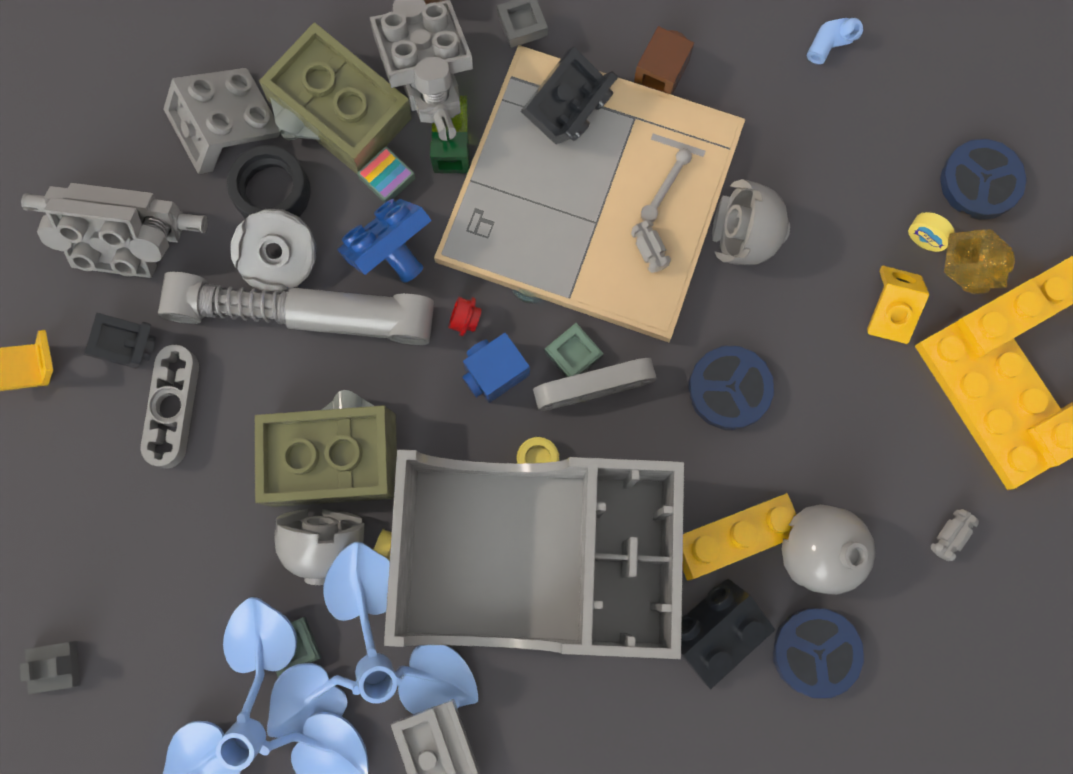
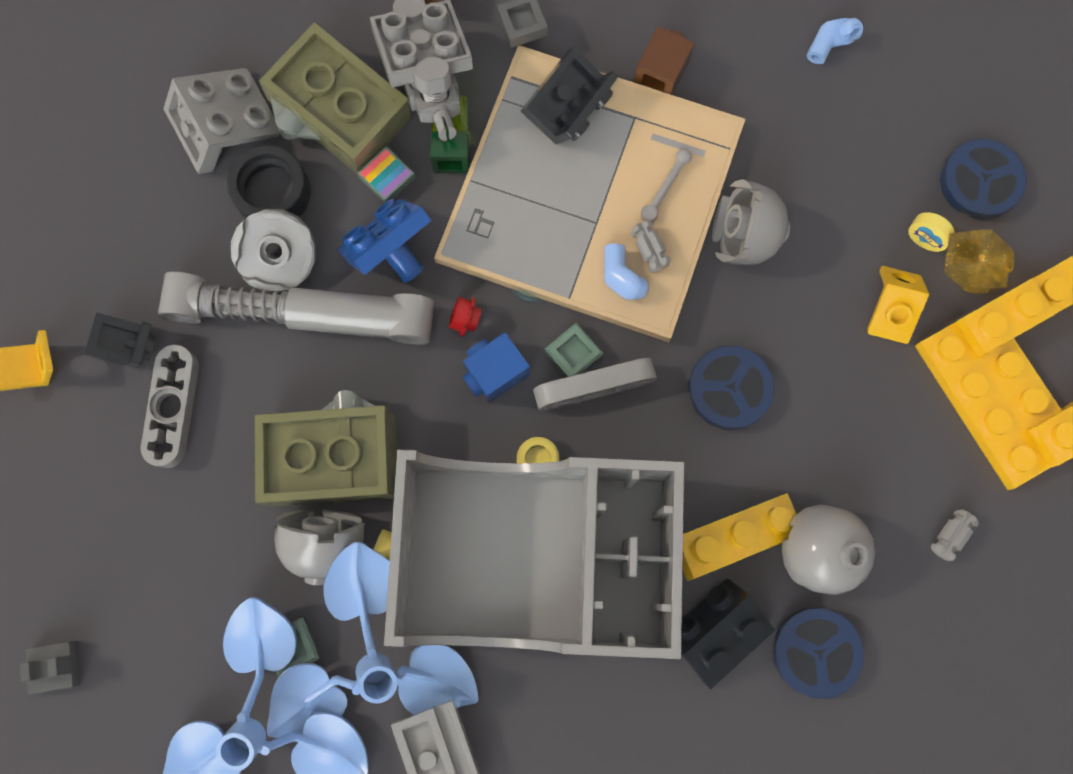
light grey piece [21,183,208,278] -> none
none -> light blue arm [604,243,648,300]

